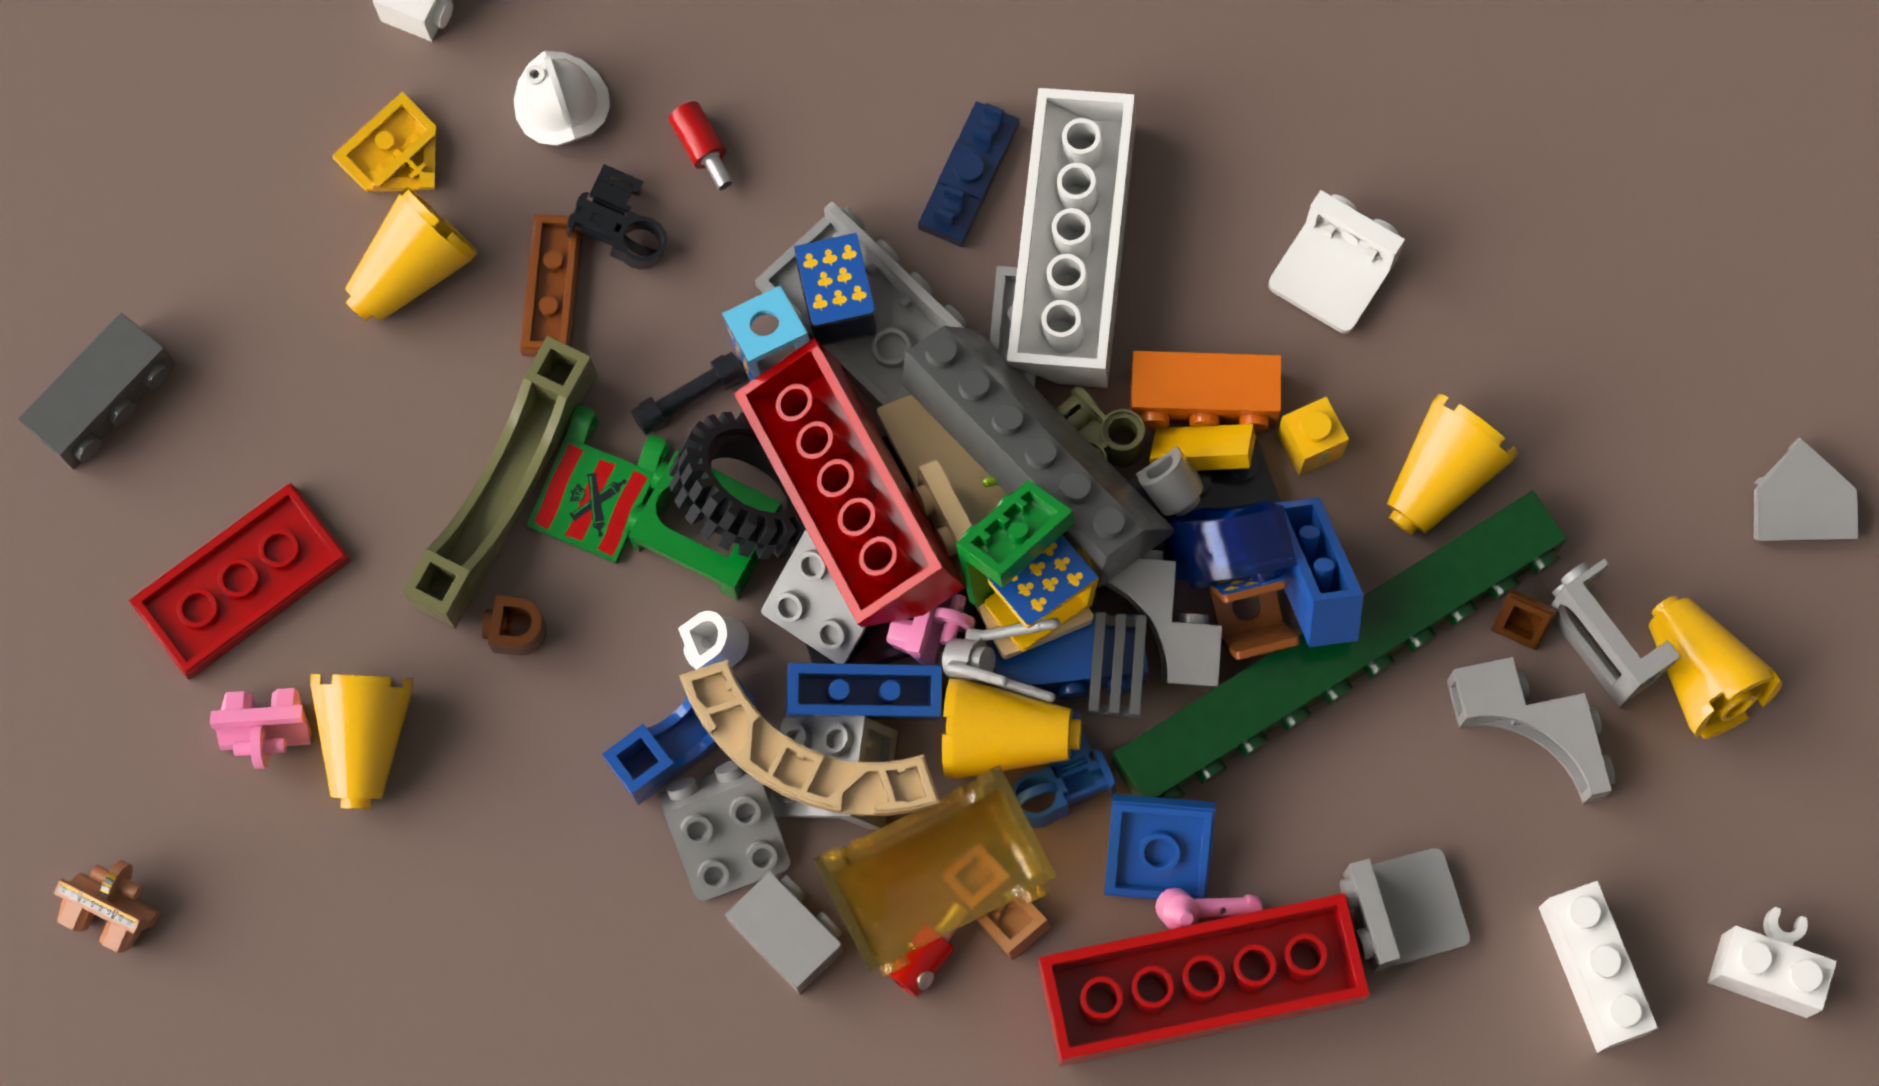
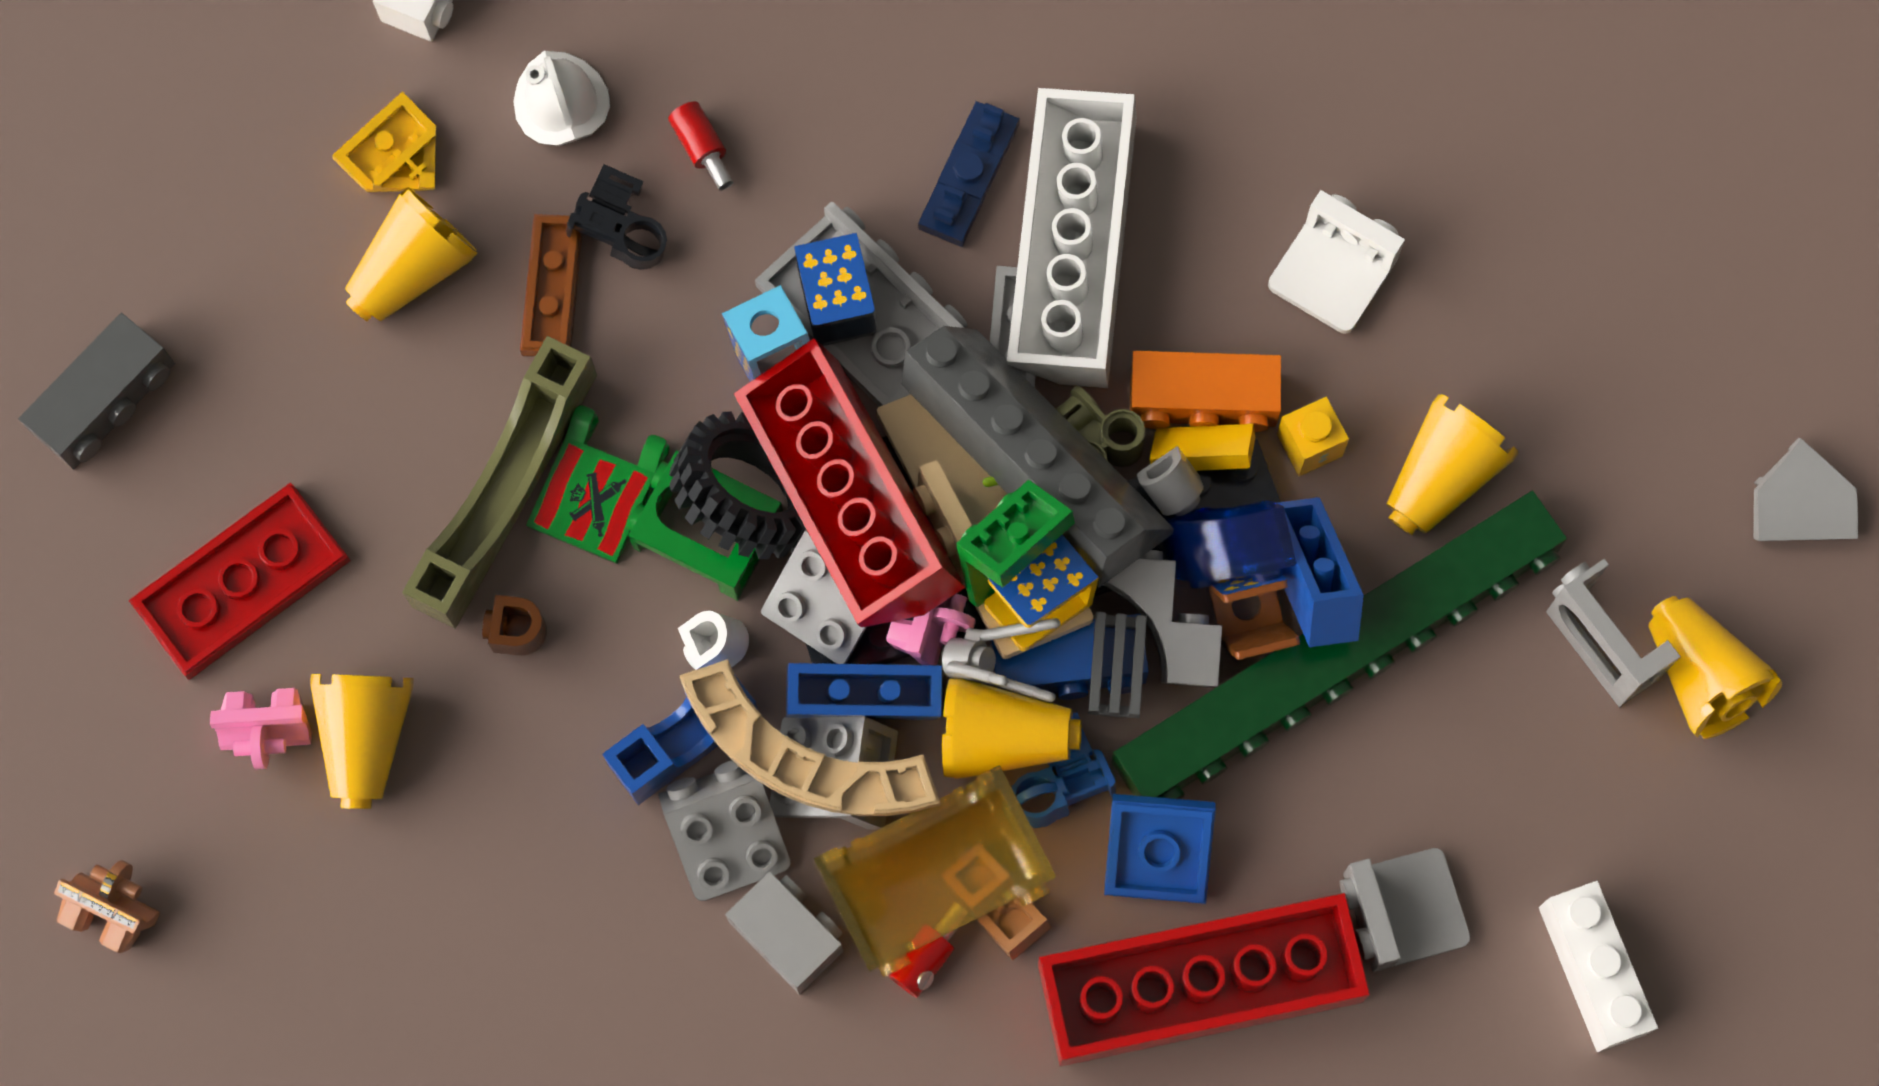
black bar [631,351,746,436] -> none
bright pink piece [1155,887,1263,929] -> none
light grey arch [1447,657,1615,804] -> none
reddish brown slope [1491,589,1557,650] -> none
white brick [1707,907,1837,1018] -> none

